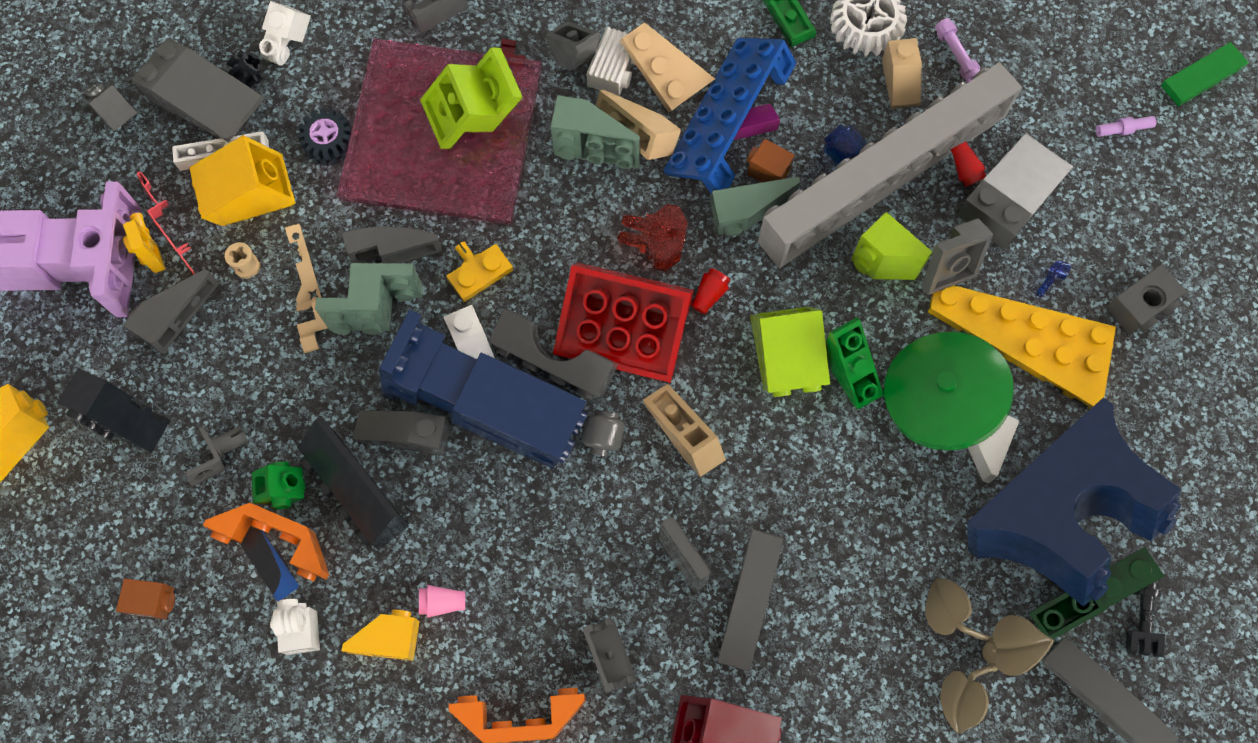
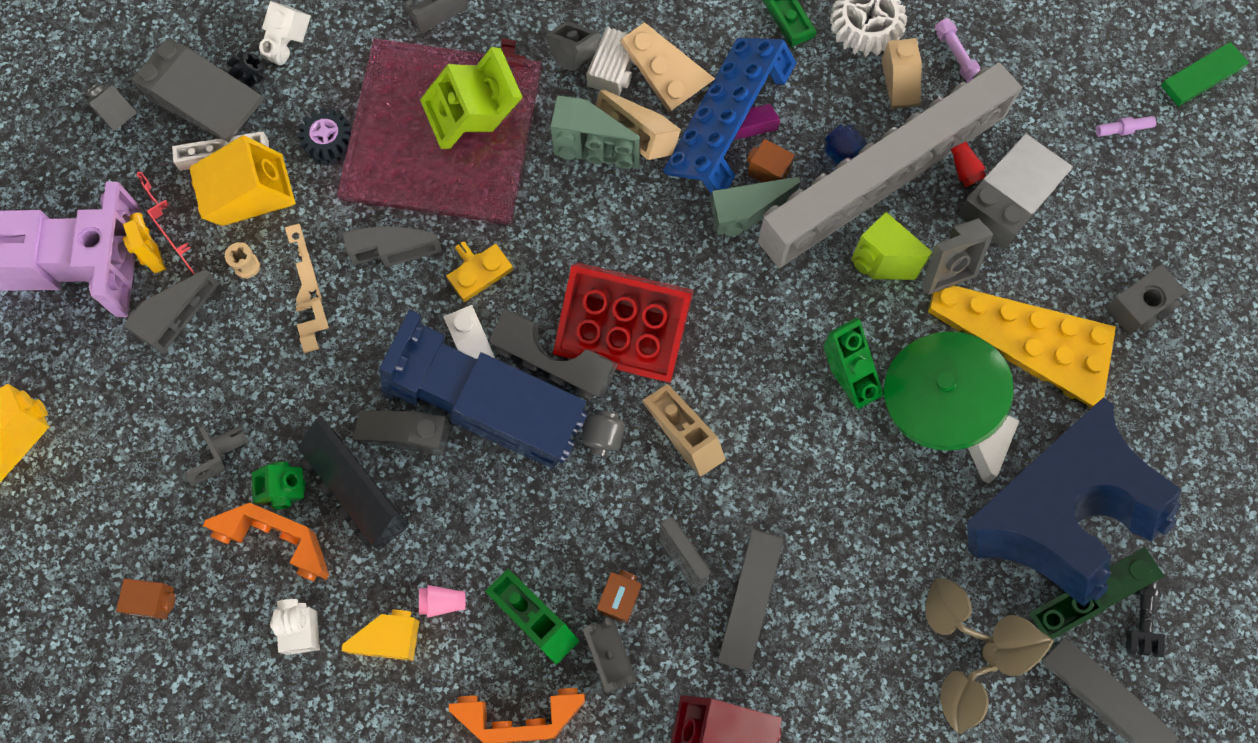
black wedge [57,368,171,453] -> none
black sticker [239,521,299,601] -> none
sand green bracket [315,263,423,335] -> none
clear red hinge [617,204,688,272] -> none
red cone [691,268,731,315] -> none
lime slope [750,306,830,397] -> none
clear blue hand [1036,260,1071,297] -> none
none -> green slope [485,569,579,665]
none -> dark orange brick [597,570,642,624]

